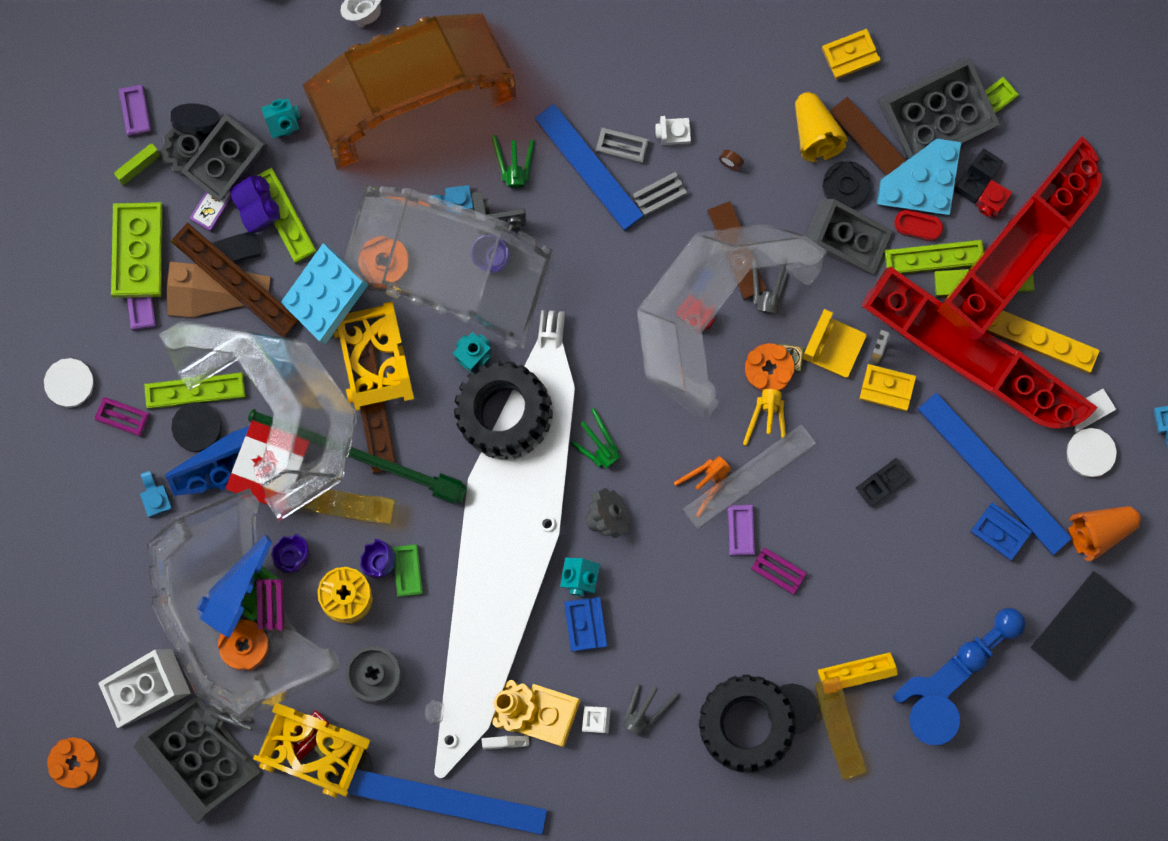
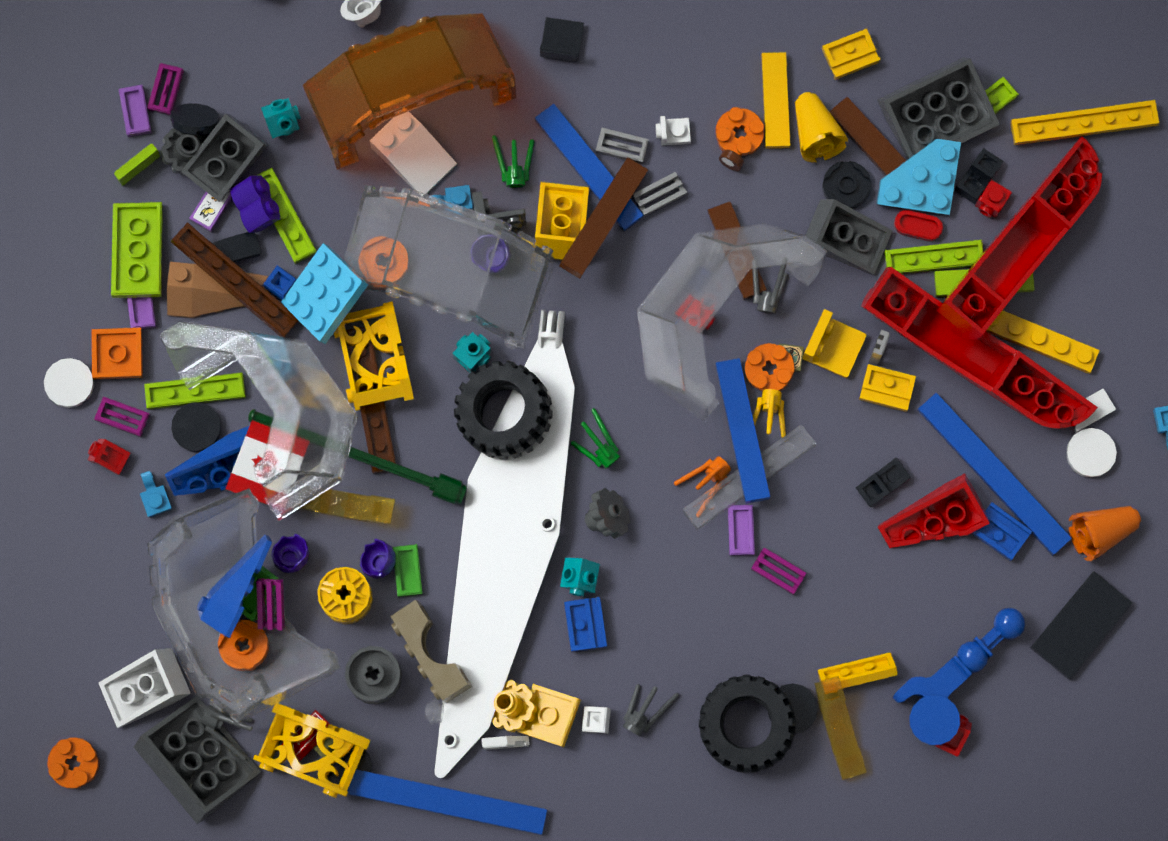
none -> red bracket [88,439,130,475]
none -> orange plate [91,327,143,380]
none -> magenta tile [147,63,184,116]
none -> blue tile [262,265,297,300]
none -> white slope [370,107,457,198]
none -> dark tan arch [391,600,472,703]
none -> yellow slope [533,182,589,259]
none -> black piece [540,17,584,62]
none -> reddish brown tile [559,157,648,279]
none -> orange plate [715,107,764,156]
none -> blue tile [715,358,770,504]
none -> yellow tile [761,52,790,149]
none -> red wedge [878,473,990,548]
none -> red bracket [935,714,972,757]
none -> yellow plate [1010,100,1159,145]

